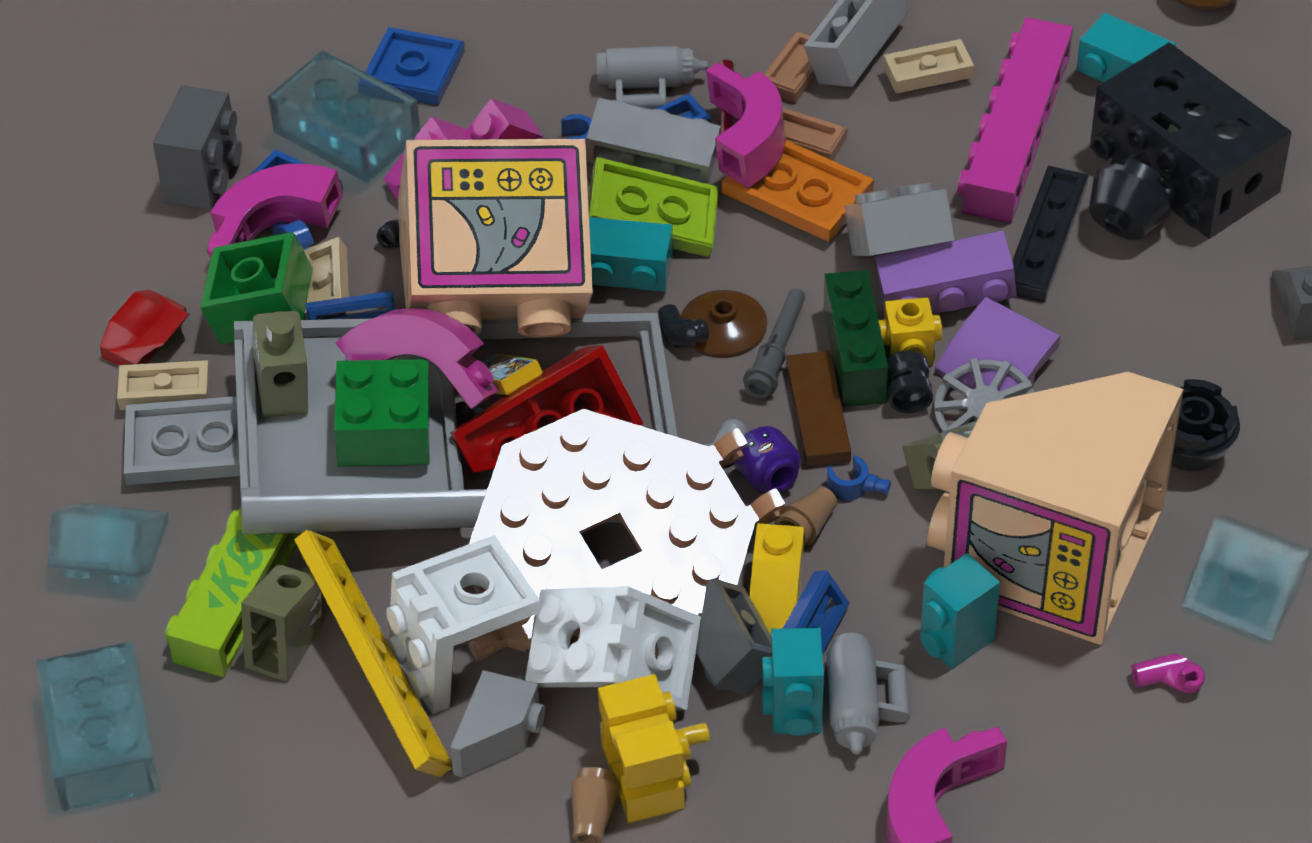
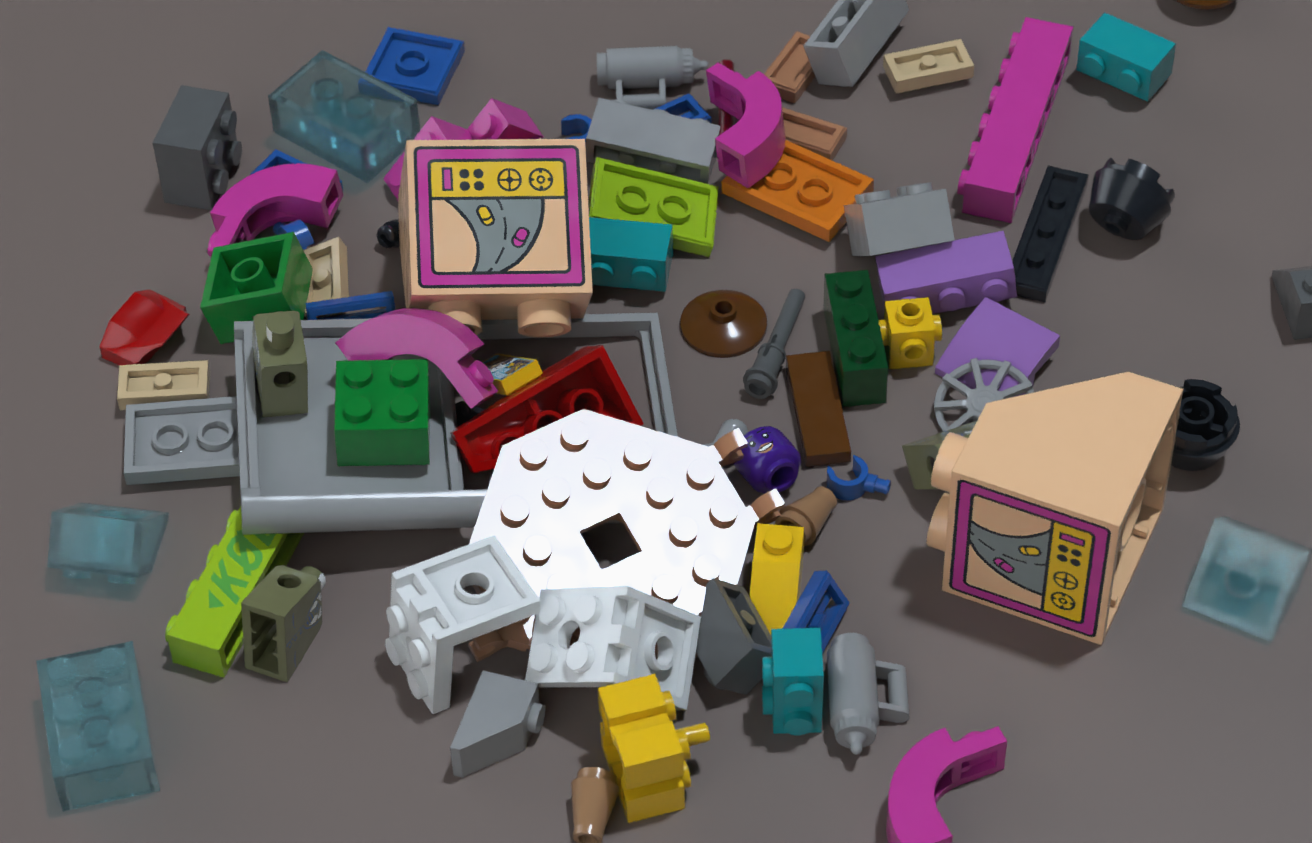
yellow tile [294,530,453,777] -> none
black arm [657,304,709,348] -> none
black wheel [887,351,933,414] -> none
teal brick [920,553,1000,669] -> none
black piece [1090,42,1292,239] -> none
dark pink arm [1131,654,1205,693] -> none

